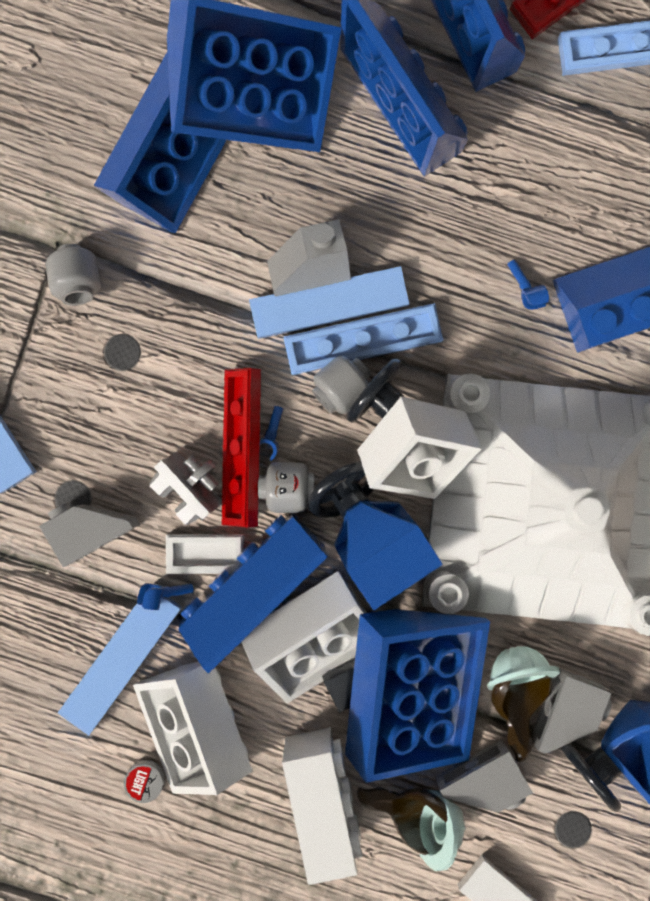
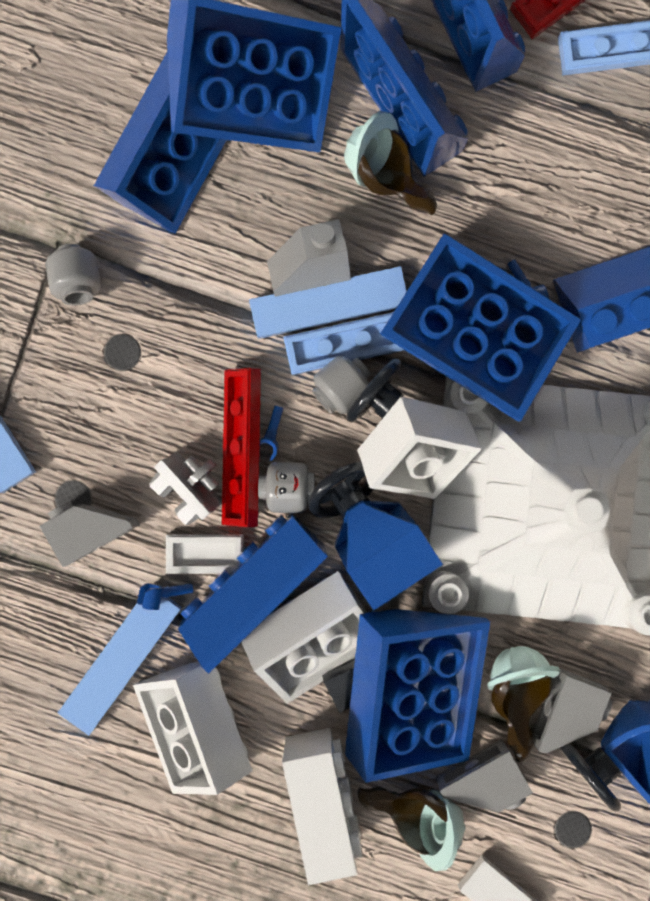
tile [124,760,165,803] -> none
none -> piece [344,111,437,215]
none -> blue slope [380,233,581,422]

